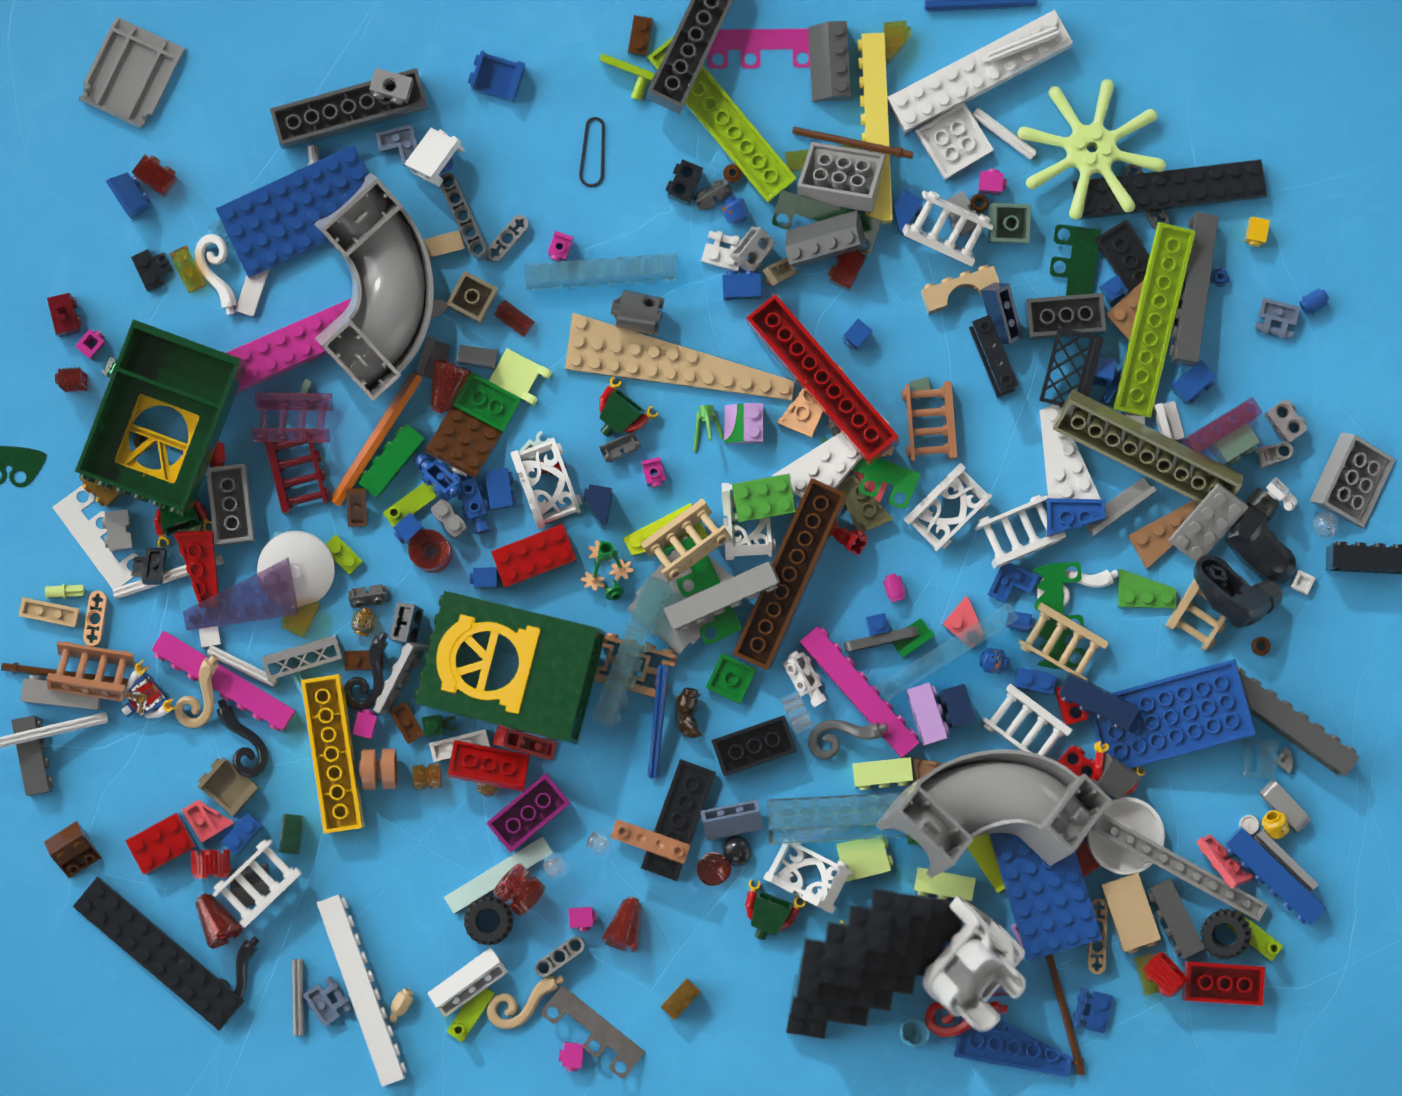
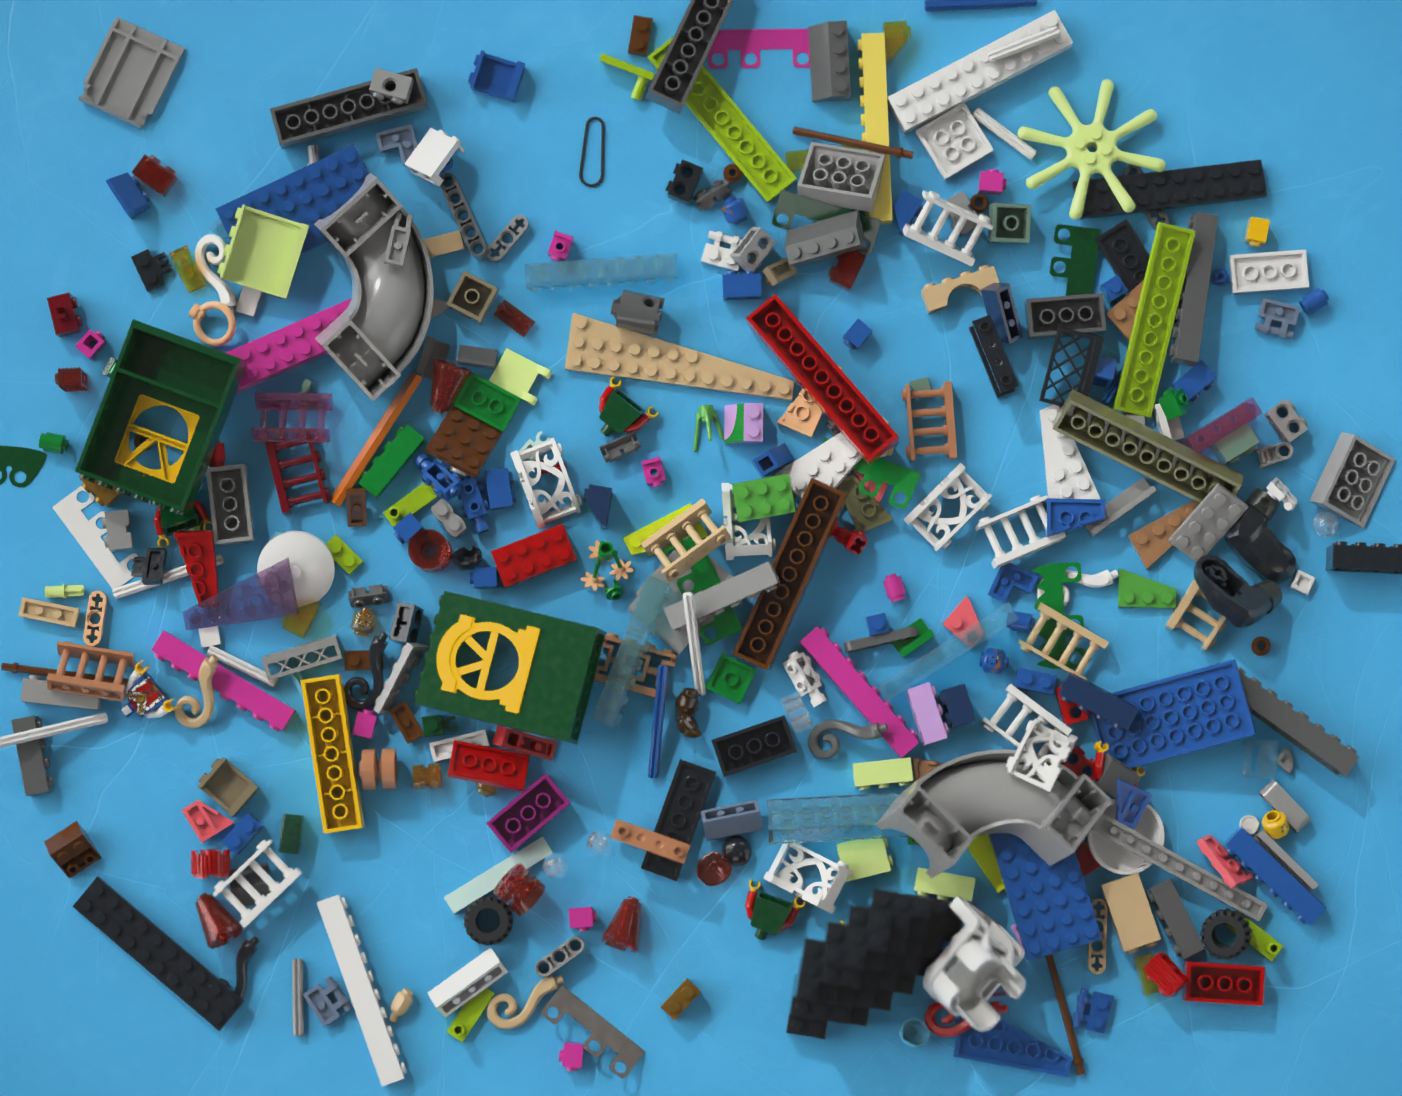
red brick [125,813,198,875] -> none
black plant [217,699,268,778] -> none
none -> green brick [39,432,69,454]
none -> light nougat piece [189,301,236,347]
none -> yellowish green panel [217,204,309,299]
none -> light grey hinge [384,212,413,268]
none -> black hair [451,545,482,571]
none -> white axle [683,592,706,696]
none -> blue slope [752,443,795,478]
none -> white fence [1006,718,1078,792]
none -> blue wing [1116,778,1152,829]
none -> green brick [1158,388,1191,420]
none -> white plate [1229,249,1309,294]

